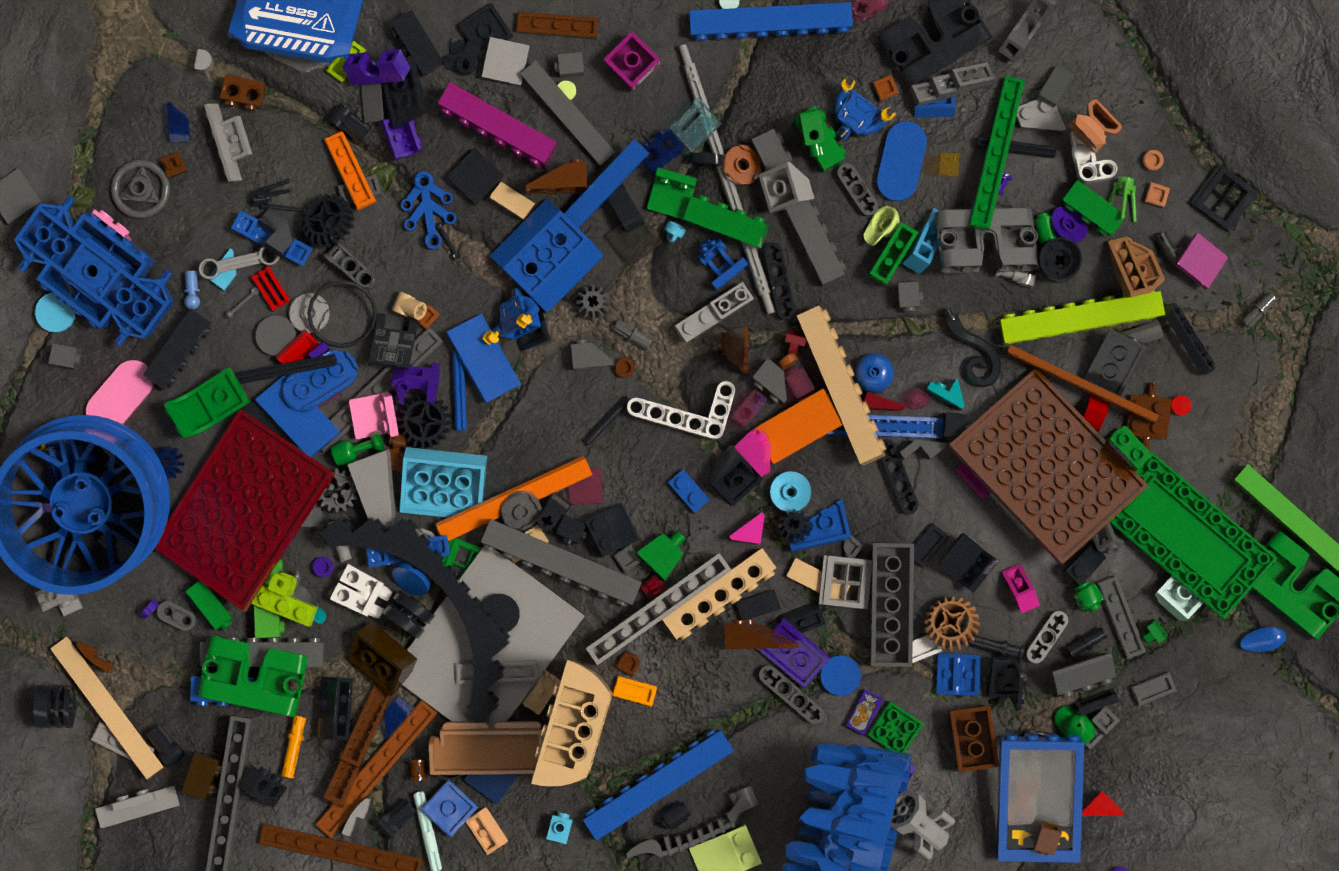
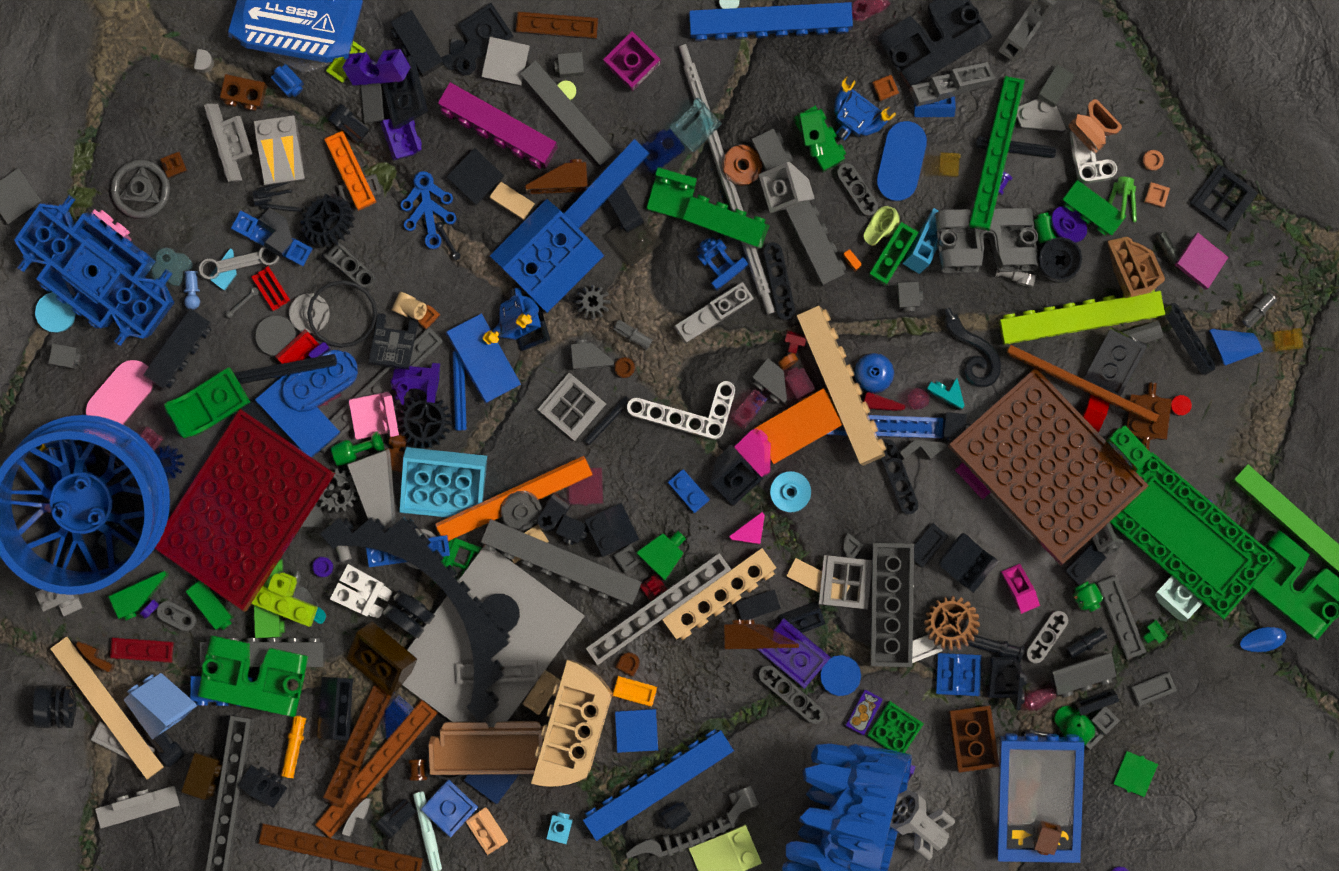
clear blue slope [167,102,191,142] -> none
blue tile [392,562,431,596] -> none
medium azure tile [665,221,686,243] -> none
black beam [688,152,724,166] -> none
reddish brown wedge [718,326,749,375] -> none
black gear [777,509,812,544] -> none
blue wing [789,499,851,552] -> none
red slope [1082,790,1123,816] -> none
none -> green slope [109,571,169,621]
none -> dark red tile [110,638,174,663]
none -> medium blue slope [124,673,197,739]
none -> clear pink brick [140,426,164,451]
none -> clear light blue plate [152,247,193,286]
none -> light grey slope [254,115,305,185]
none -> blue brick [271,64,304,98]
none -> light grey piece [537,373,606,441]
none -> blue tile [615,709,658,753]
none -> orange tile [843,250,862,271]
none -> clear pink cone [1025,687,1056,712]
none -> green piece [1113,751,1158,797]
none -> blue slope [1209,329,1263,366]
none -> clear yellow panel [1274,328,1303,352]

